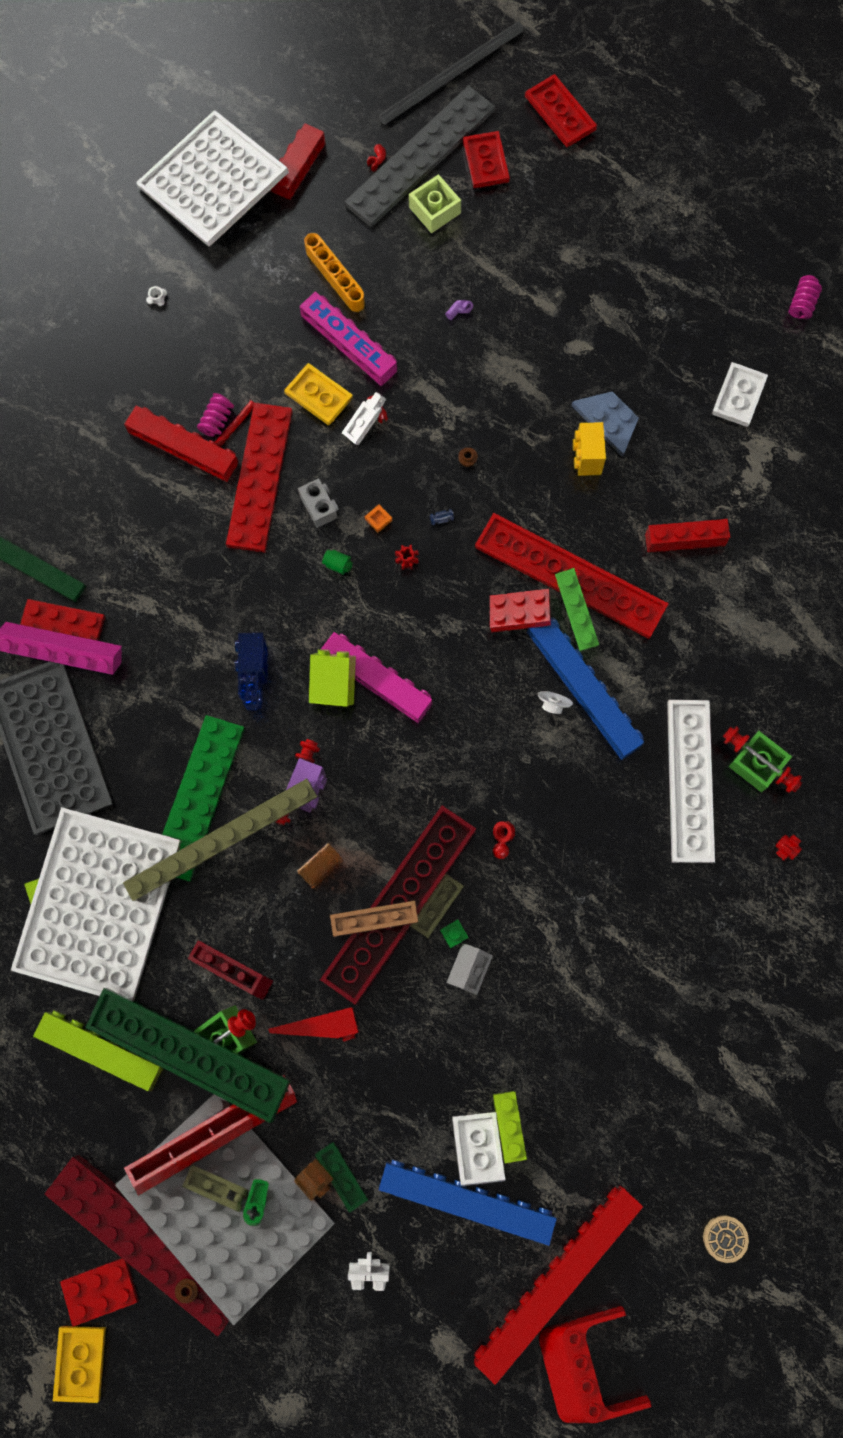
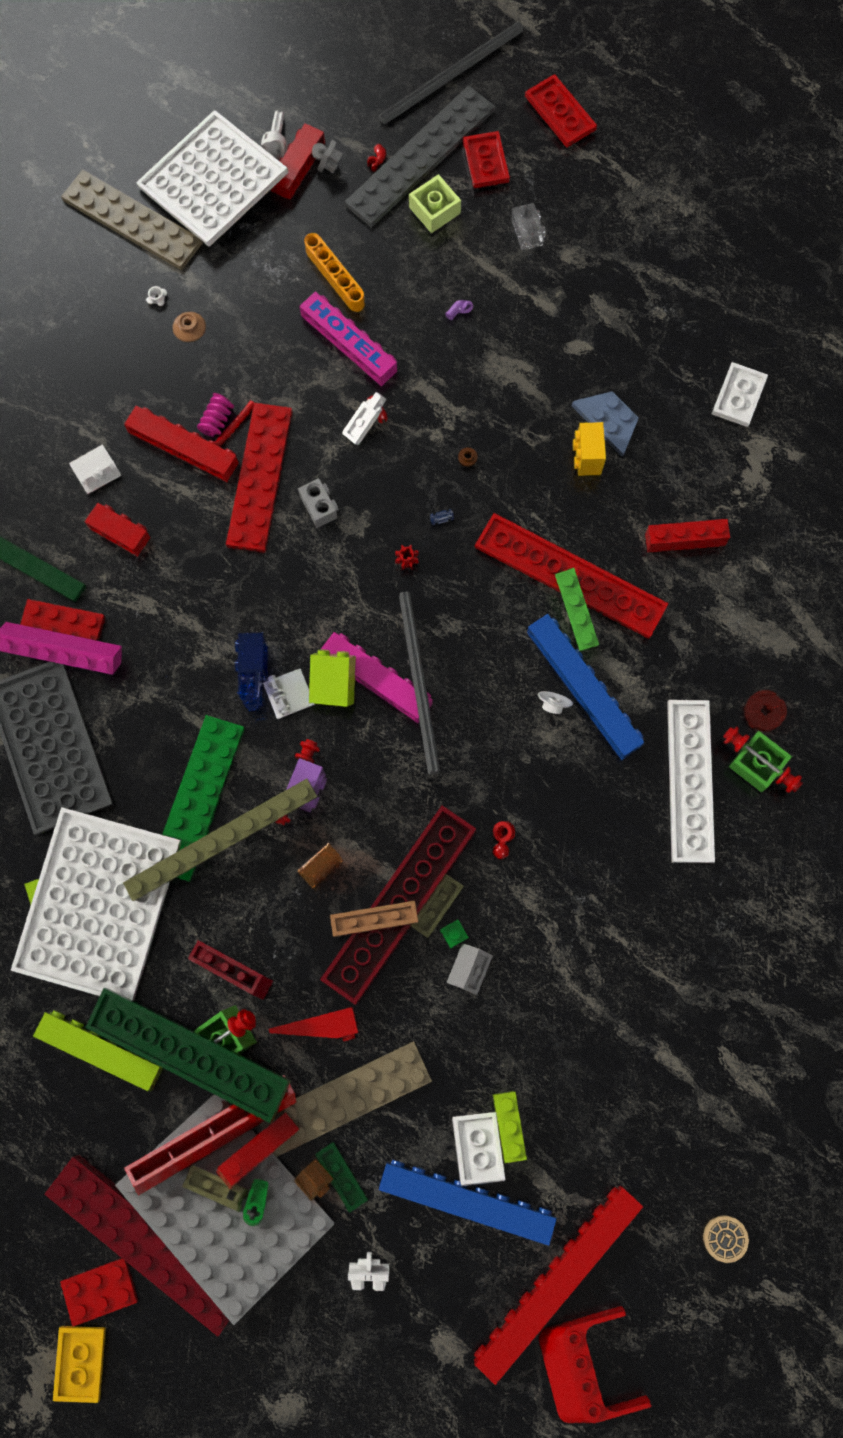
reddish brown plate [175,1278,198,1303] -> none
yellow plate [284,363,353,425] -> none
green brick [322,549,353,575] -> none
orange plate [365,505,392,533] -> none
plate [490,589,551,632] -> none
red gear [775,834,802,860] -> none
dark pink piece [788,275,822,319] -> none
none -> dark tan plate [61,170,203,271]
none -> white hinge [69,444,121,494]
none -> red brick [84,503,150,557]
none -> medium nougat piece [173,312,206,342]
none -> red slope [216,1112,300,1189]
none -> white piece [260,110,286,160]
none -> dark tan plate [260,1041,432,1157]
none -> white hinge [263,669,315,719]
none -> light grey hips [312,140,343,173]
none -> dark grey axle [399,592,440,775]
none -> clear brick [511,203,546,250]
none -> clear red plate [744,690,787,731]

